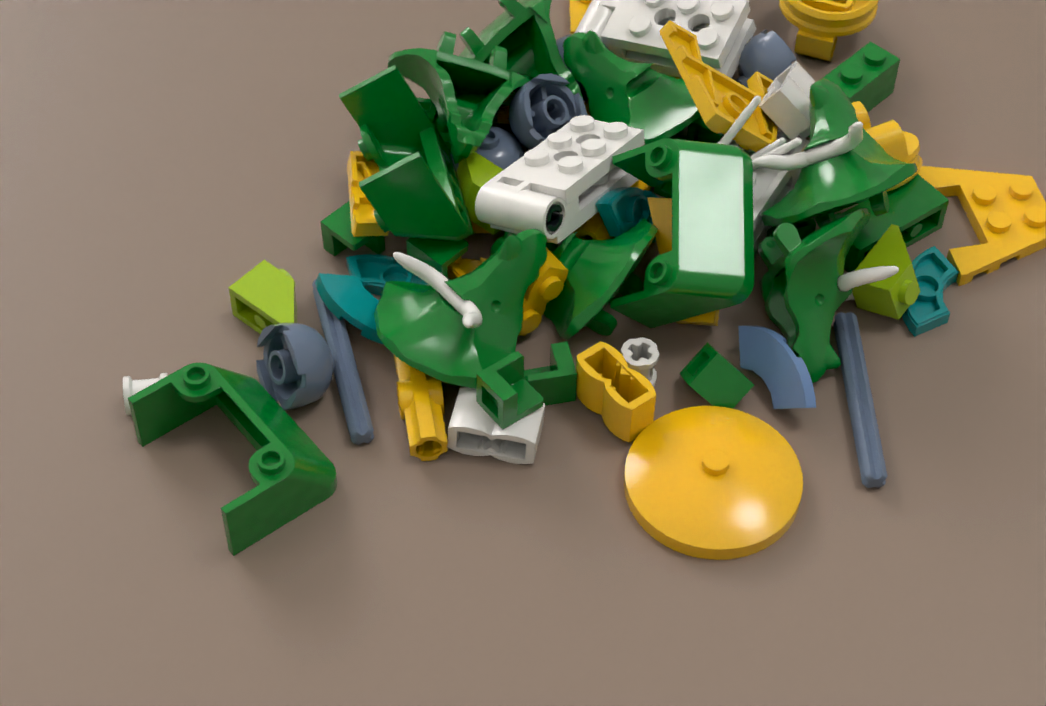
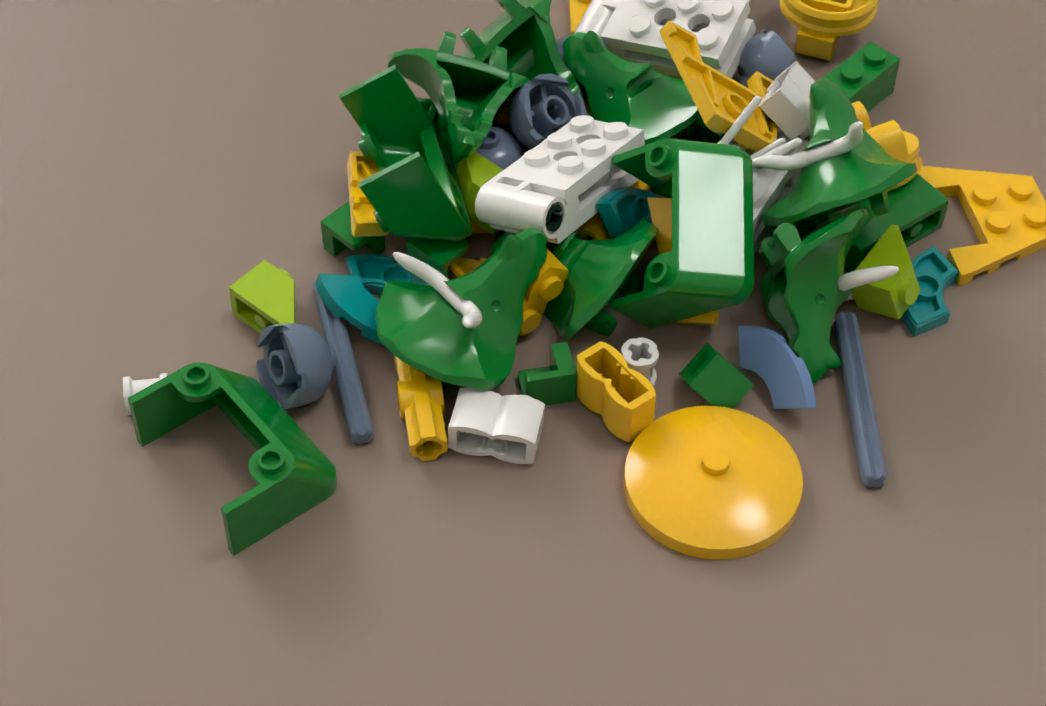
green panel [476,351,544,429] -> none

